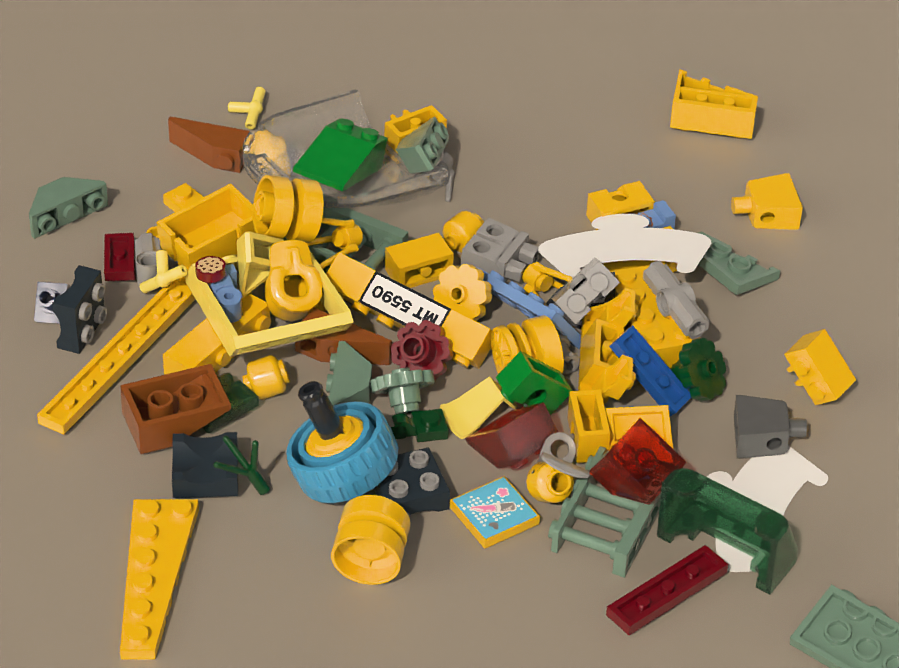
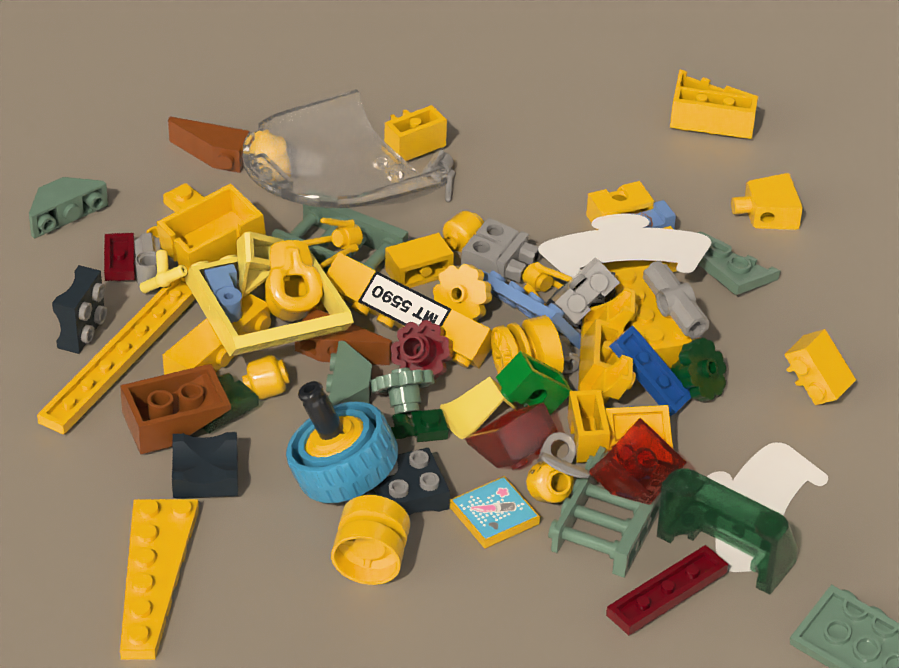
bracket [34,282,70,324] -> none
tile [195,256,226,283] -> none
dark green plant [213,436,270,495] -> none
light yellow piece [228,87,266,130] -> none
yellow wheel [253,175,324,243] -> none
green slope [293,118,388,192] -> none
sand green slope [396,117,449,173] -> none
dark grey torso [734,395,807,458] -> none

